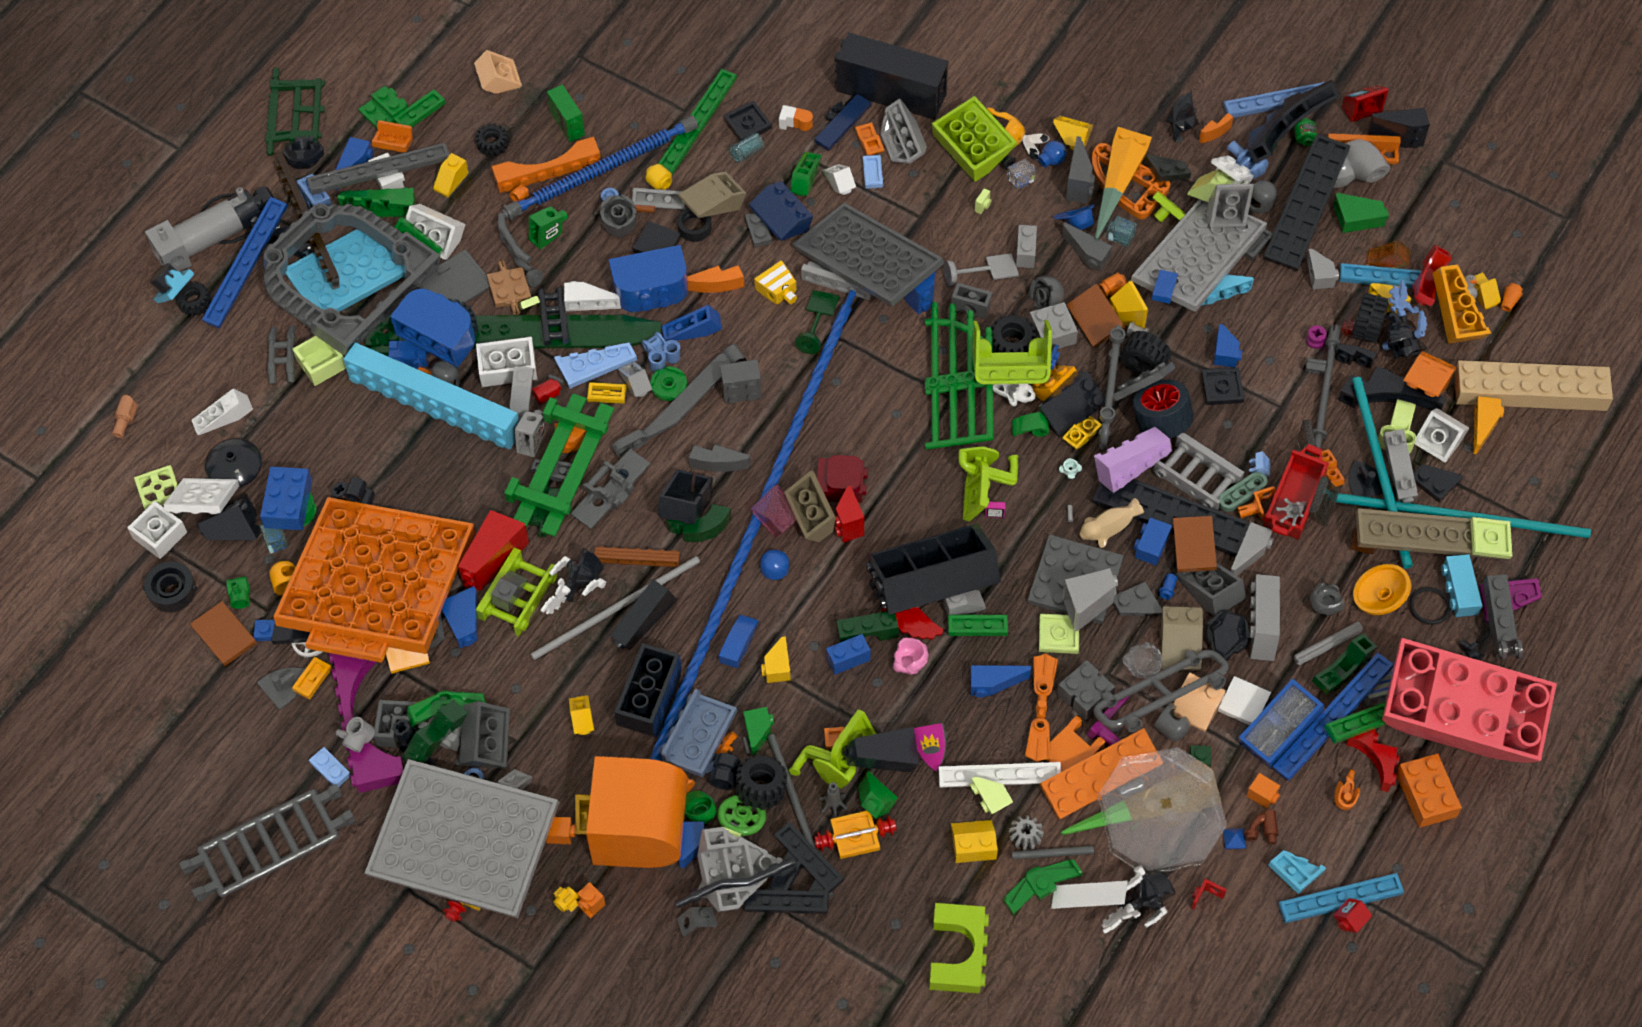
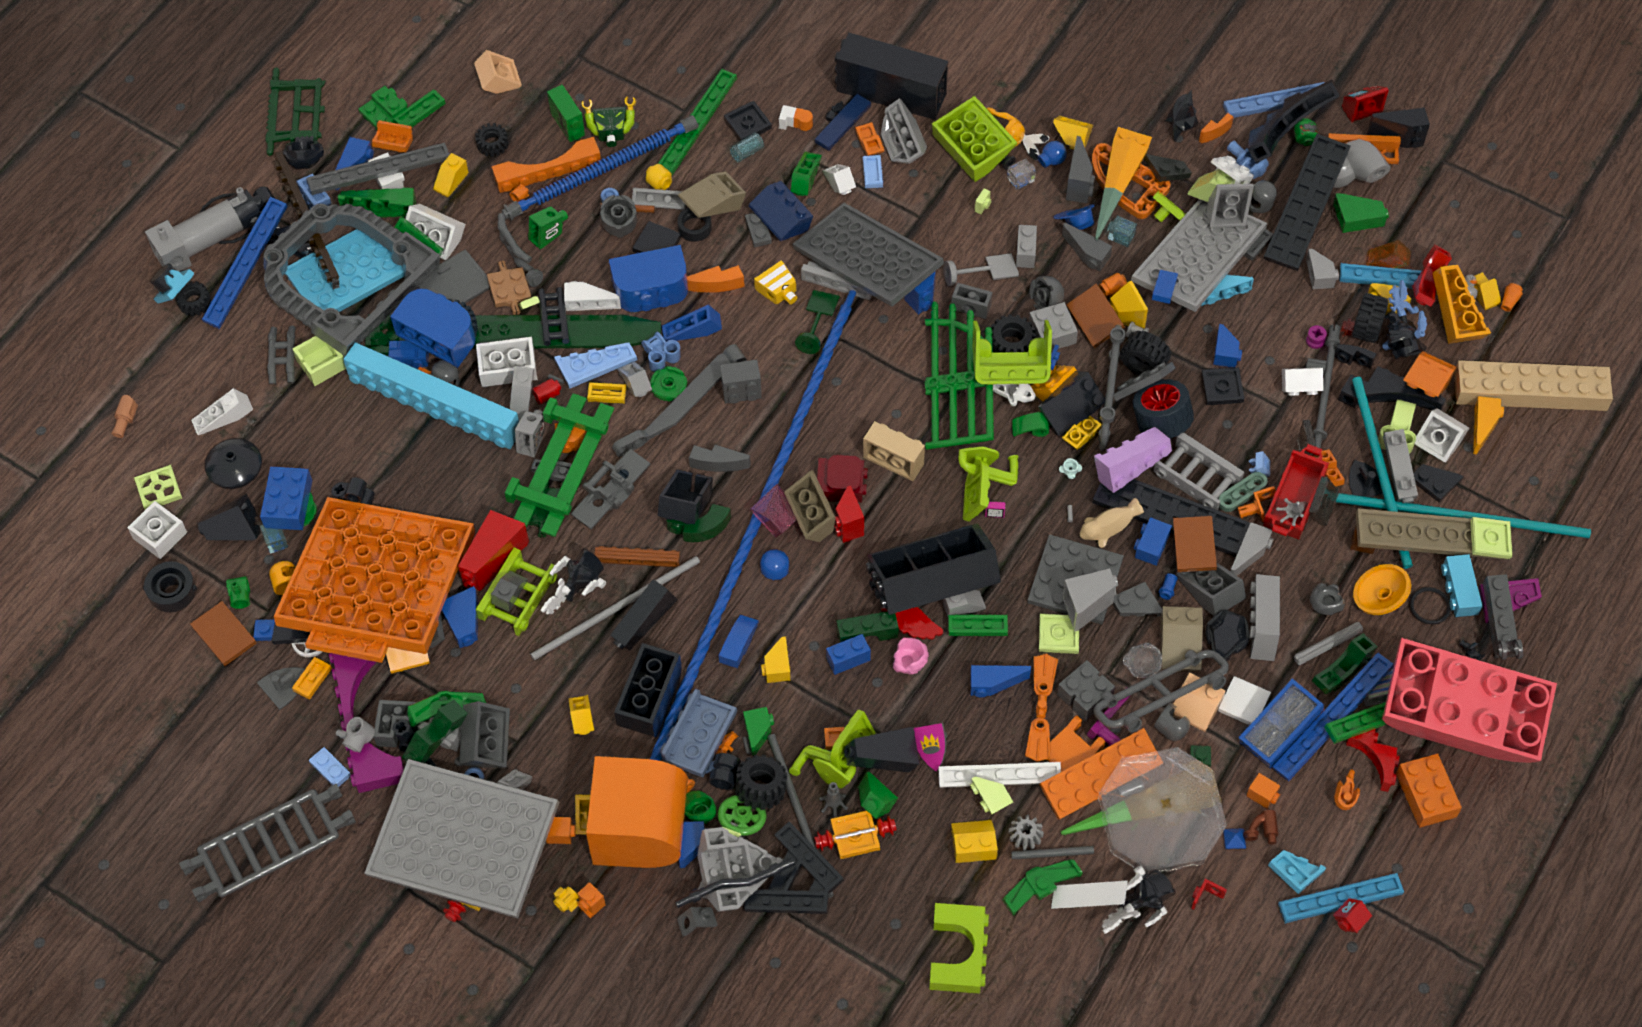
white plate [164,478,239,514] -> none
none -> torso [581,97,636,147]
none -> tan brick [863,421,925,481]
none -> white brick [1282,367,1323,395]

